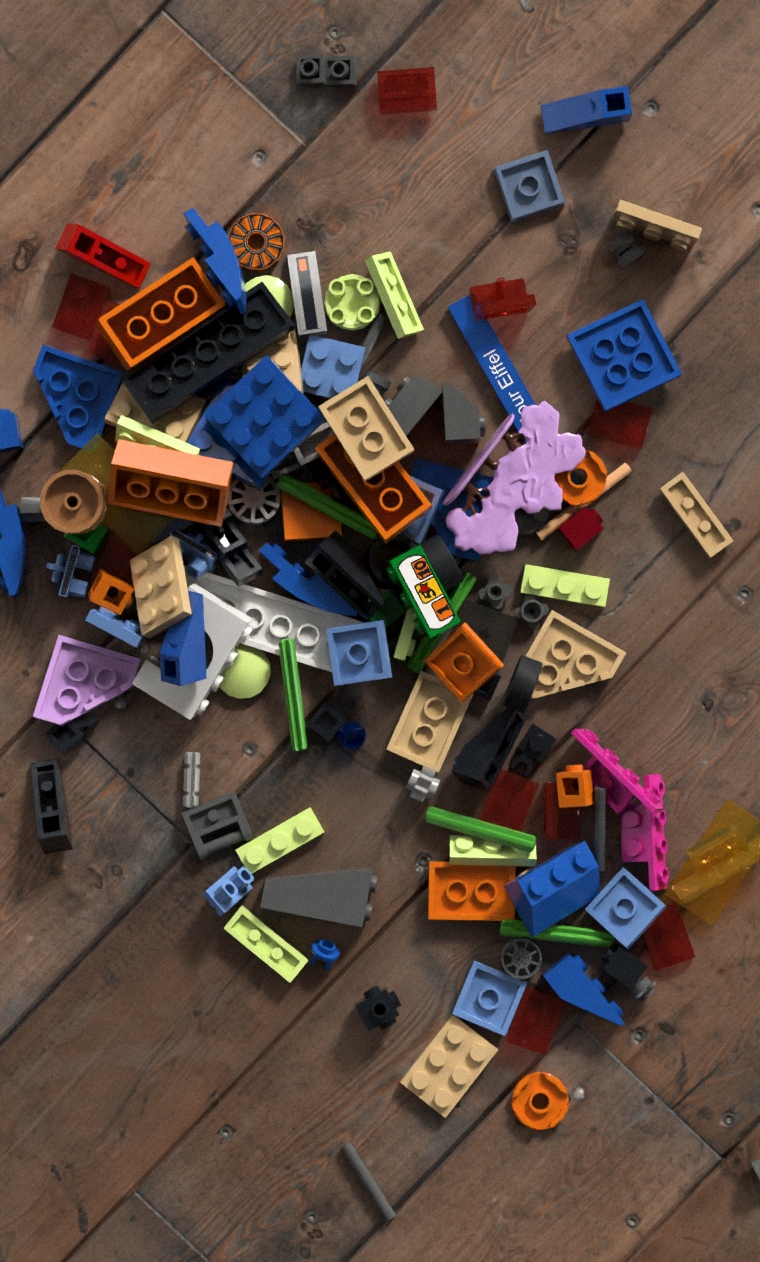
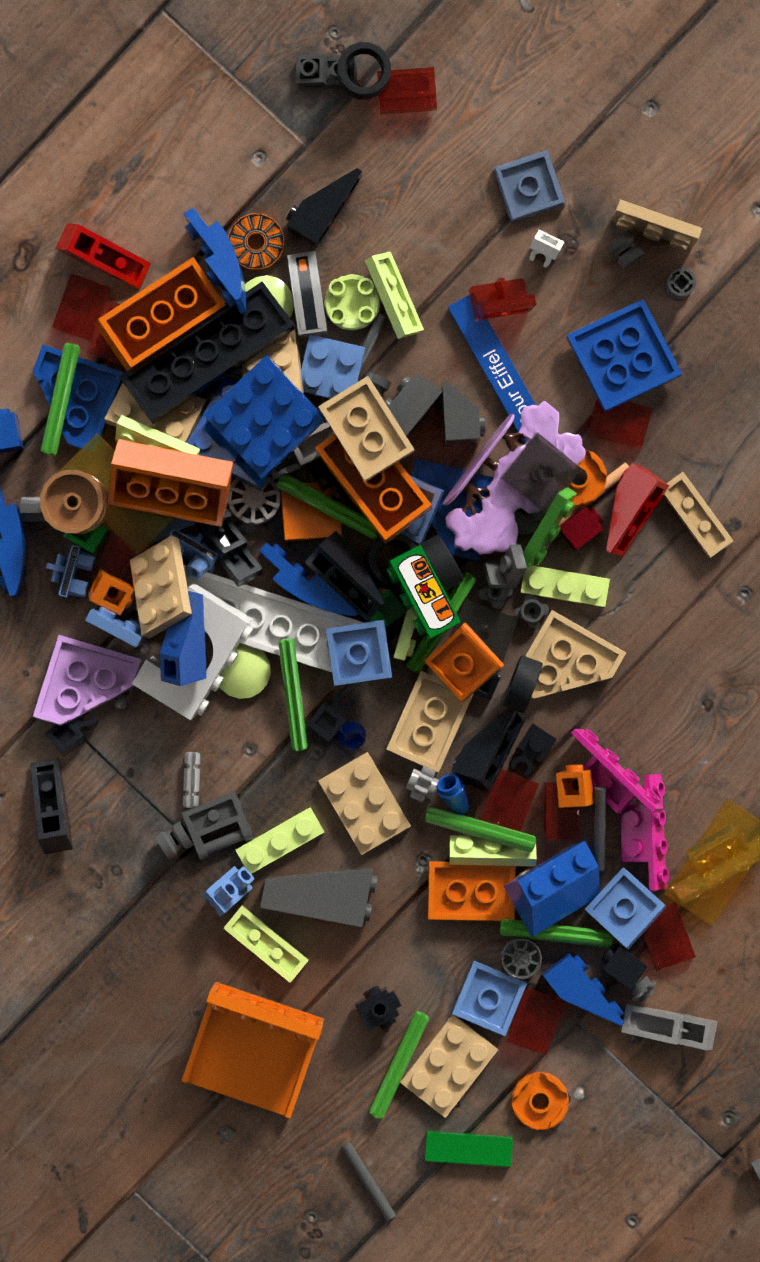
blue plate [310,939,340,971] -> none
blue slope [541,86,632,134] -> none
none -> bright green axle [41,343,80,456]
none -> dark grey wheel [155,821,194,860]
none -> orange bracket [182,982,324,1119]
none -> black slope [286,168,362,248]
none -> tan plate [318,752,411,855]
none -> black tyre [337,42,391,100]
none -> bright green axle [369,1011,429,1119]
none -> green tile [425,1131,513,1167]
none -> blue cone [437,774,469,815]
none -> dark grey bracket [484,544,527,588]
none -> clear smoke tile [500,432,582,514]
none -> bright green plate [523,487,577,568]
none -> white tile [530,230,564,267]
none -> red slope [606,463,670,557]
none -> light grey slope [621,1004,718,1050]
none -> dark grey wheel [664,268,696,301]

